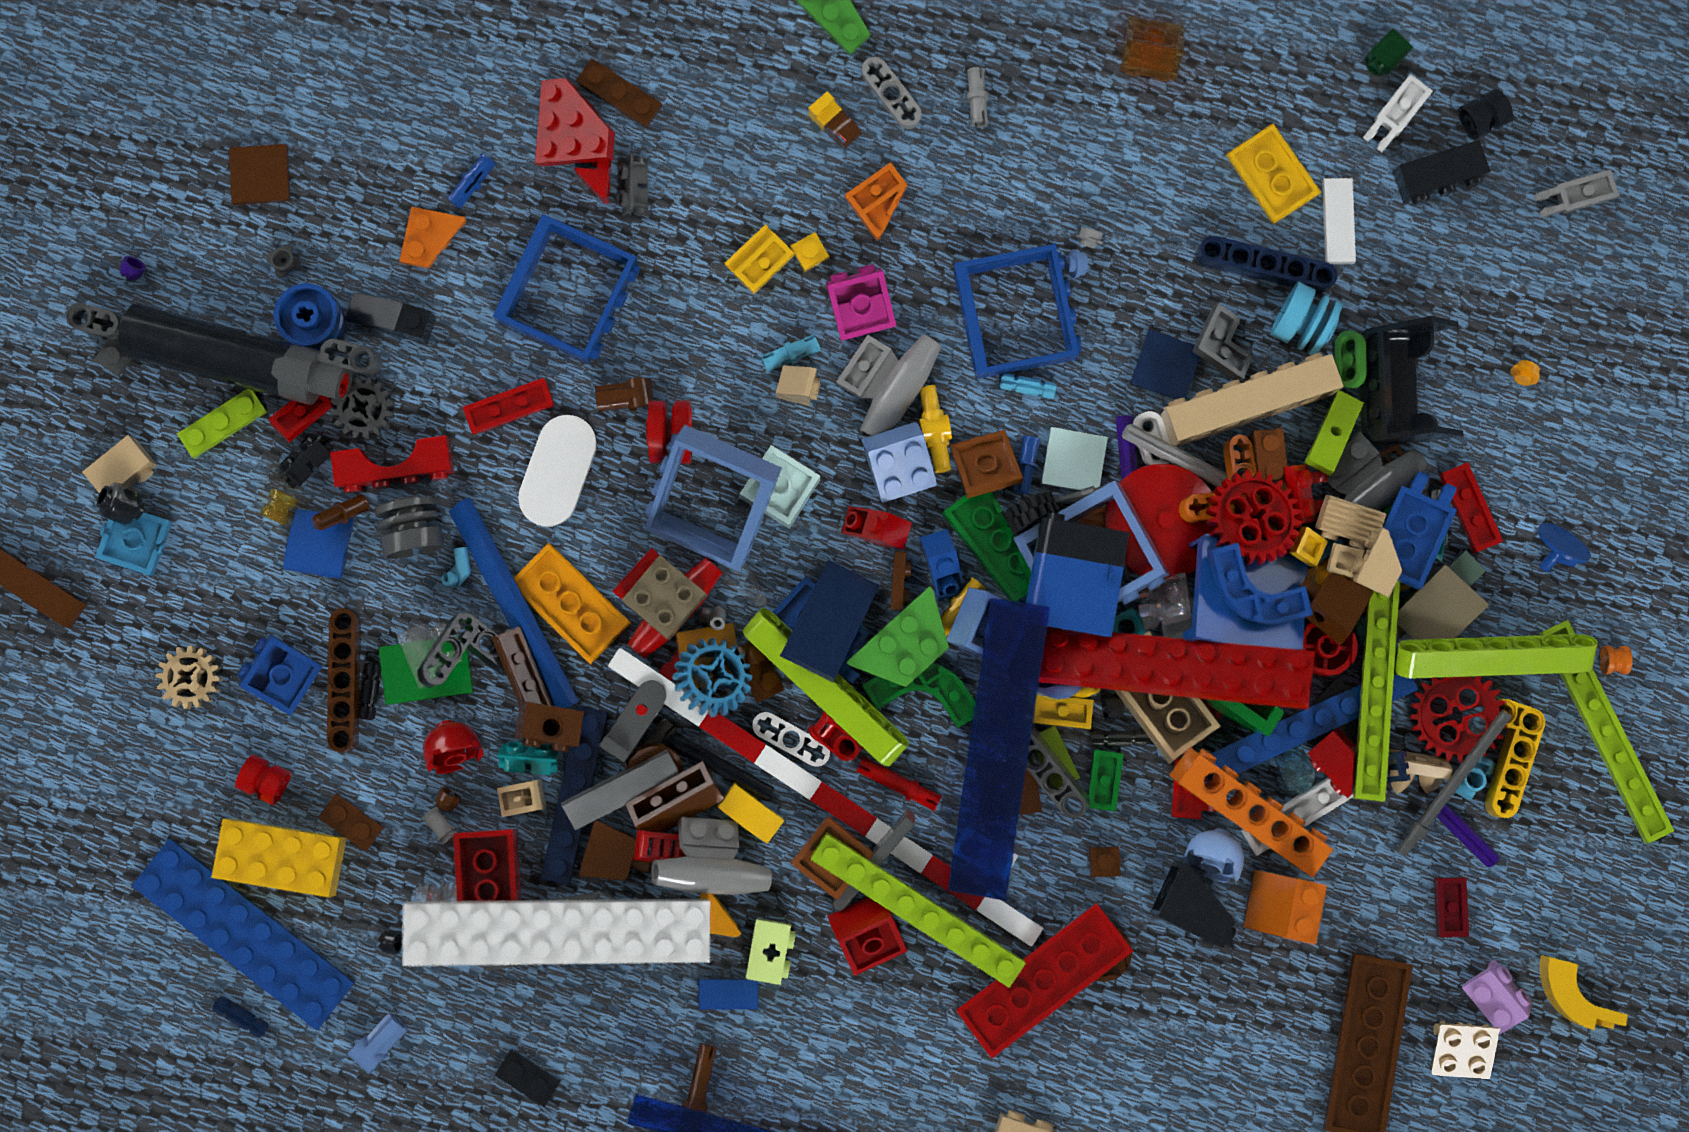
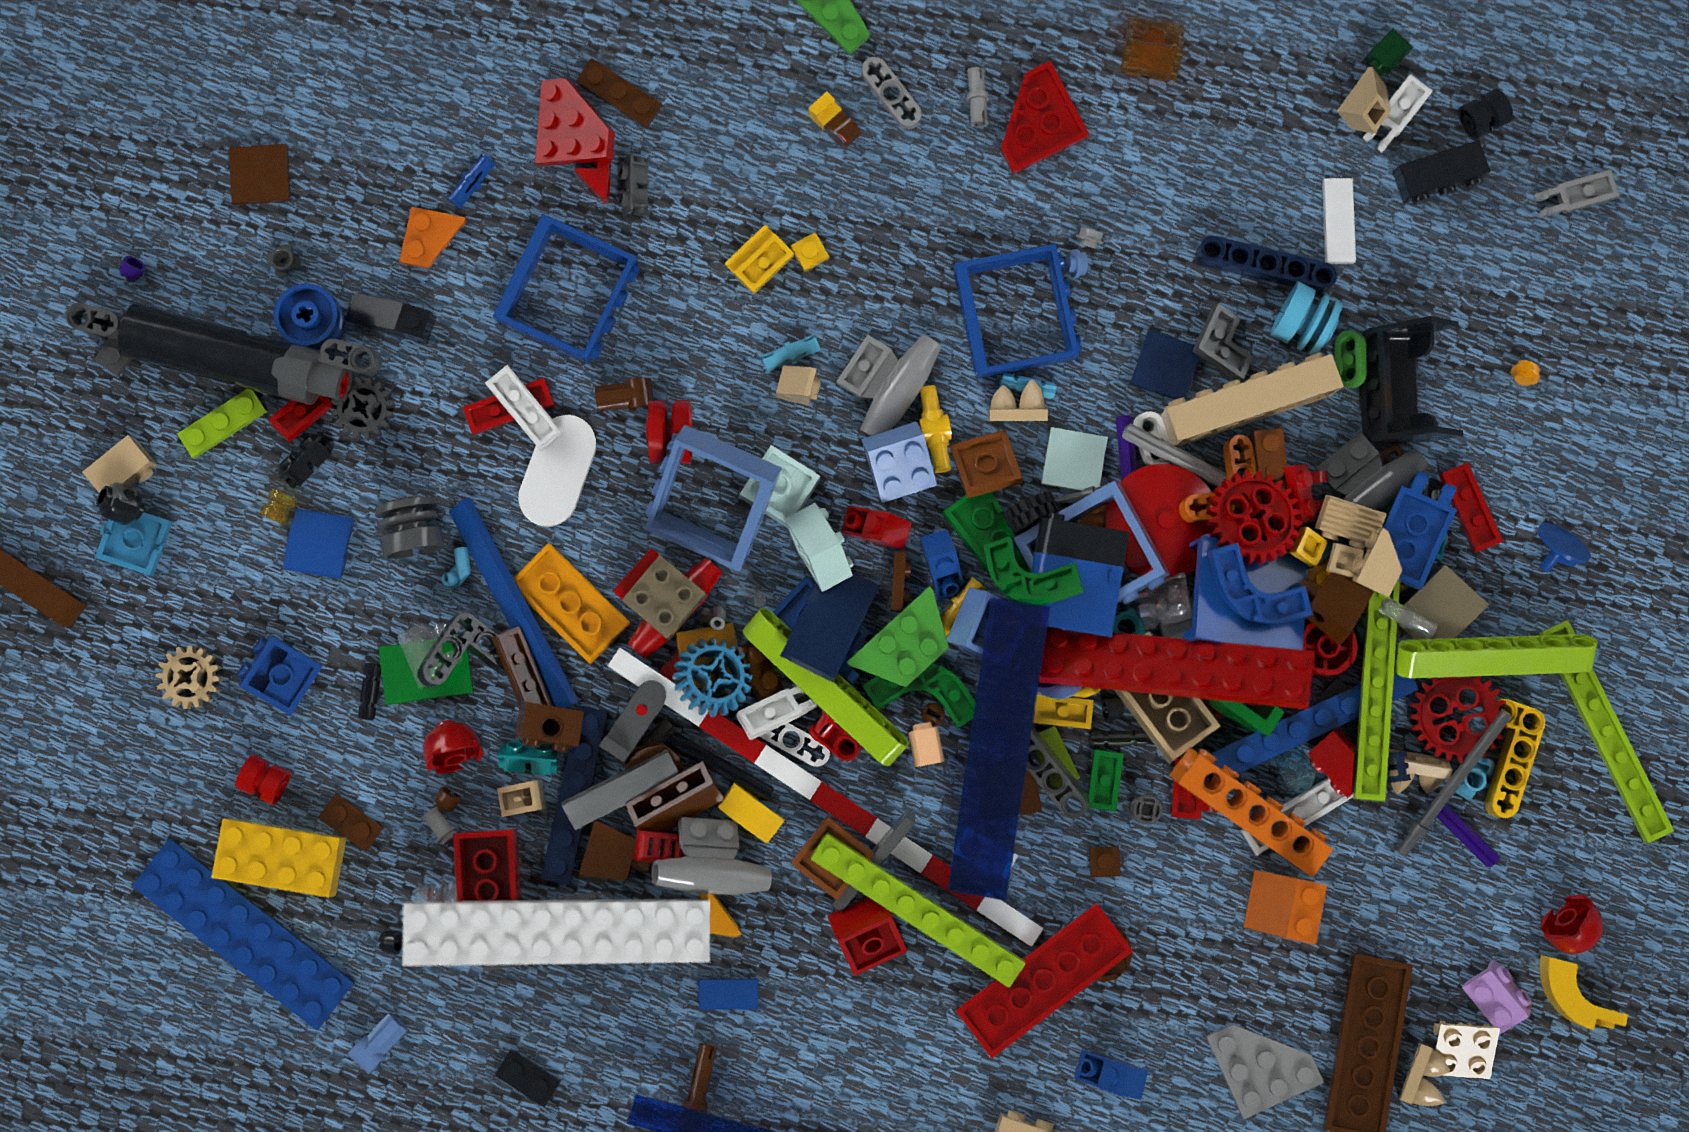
dark blue axle [212,996,269,1038] -> none
reddish brown axle [312,494,370,531] -> none
reddish brown beam [327,608,361,753] -> none
red arch [330,435,455,494] -> none
yellowish green brick [746,918,796,985] -> none
dark pink plate [825,264,896,341] -> none
orange wing [844,162,907,241] -> none
red pin [856,756,942,812] -> none
blue axle [1012,436,1041,494] -> none
black slope [1150,860,1236,948] -> none
light blue cylinder [1183,828,1244,883] -> none
yellow tile [1225,123,1321,225] -> none
lime tile [1304,390,1364,476] -> none
dark red plate [1434,877,1469,938] -> none
sand green tile [1448,550,1486,586] -> none
orange wheel [1600,646,1633,675] -> none
none -> white tile [485,365,563,451]
none -> white hinge [736,686,818,740]
none -> light aqua container [784,503,854,592]
none -> light nougat brick [908,722,945,767]
none -> reddish brown hinge [922,703,945,726]
none -> green plate [983,536,1085,605]
none -> tan tile [988,379,1048,421]
none -> red plate [1000,61,1090,175]
none -> blue slope [1074,1049,1149,1099]
none -> flat silver wheel [1130,795,1162,824]
none -> light grey plate [1205,1024,1324,1119]
none -> tan slope [1337,67,1391,133]
none -> clear axle [1379,598,1437,639]
none -> tan tile [1399,1043,1450,1106]
none -> red cylinder [1540,895,1604,955]

